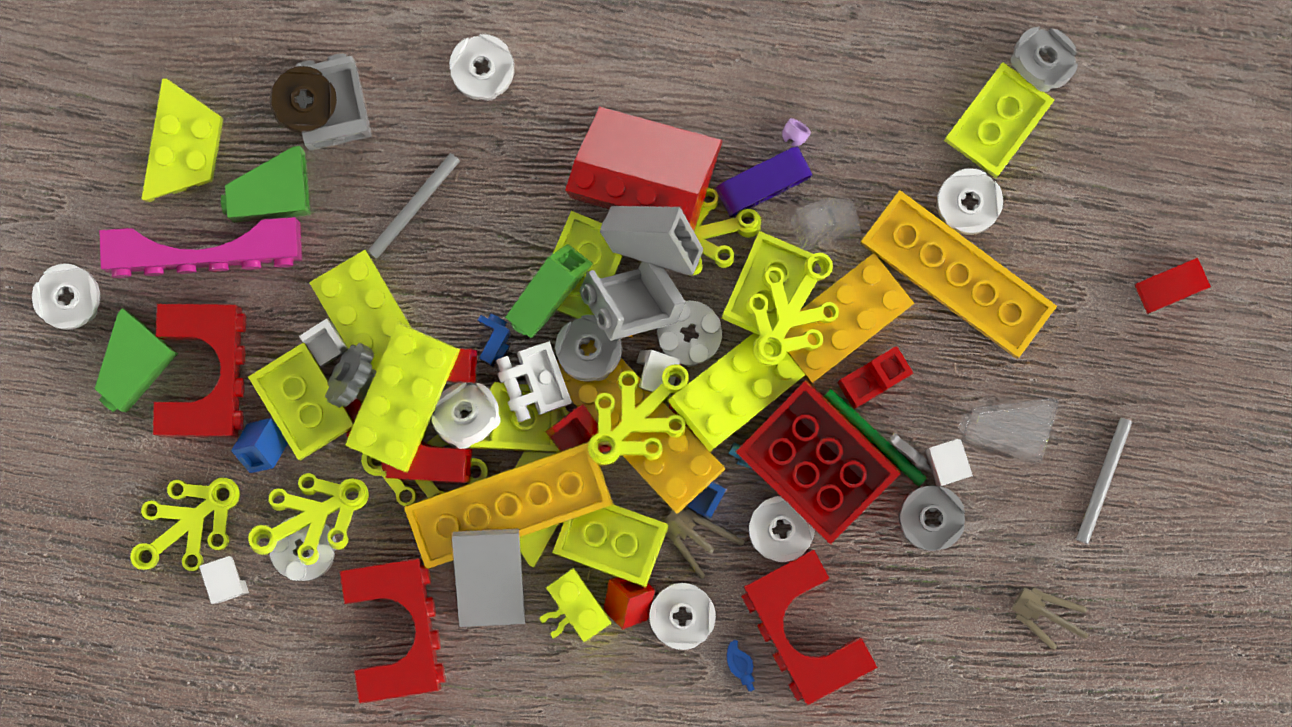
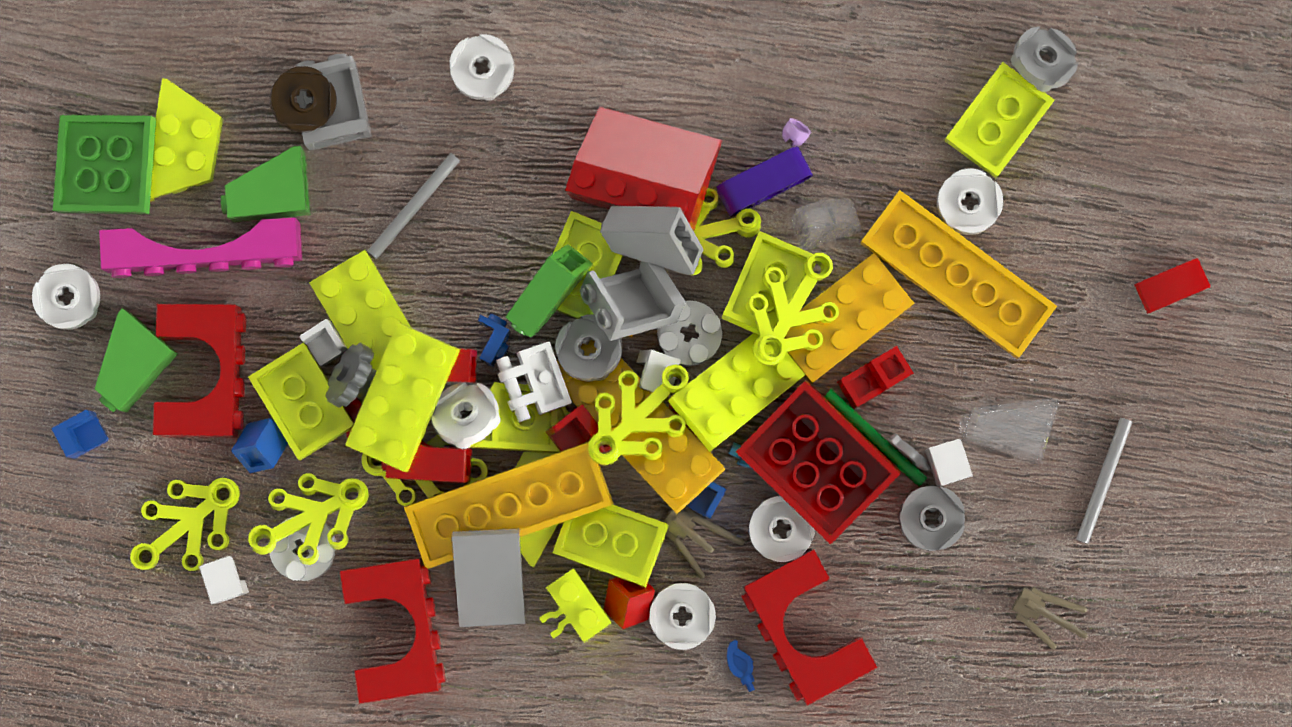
none -> blue panel [51,410,109,459]
none -> bright green plate [53,115,156,214]

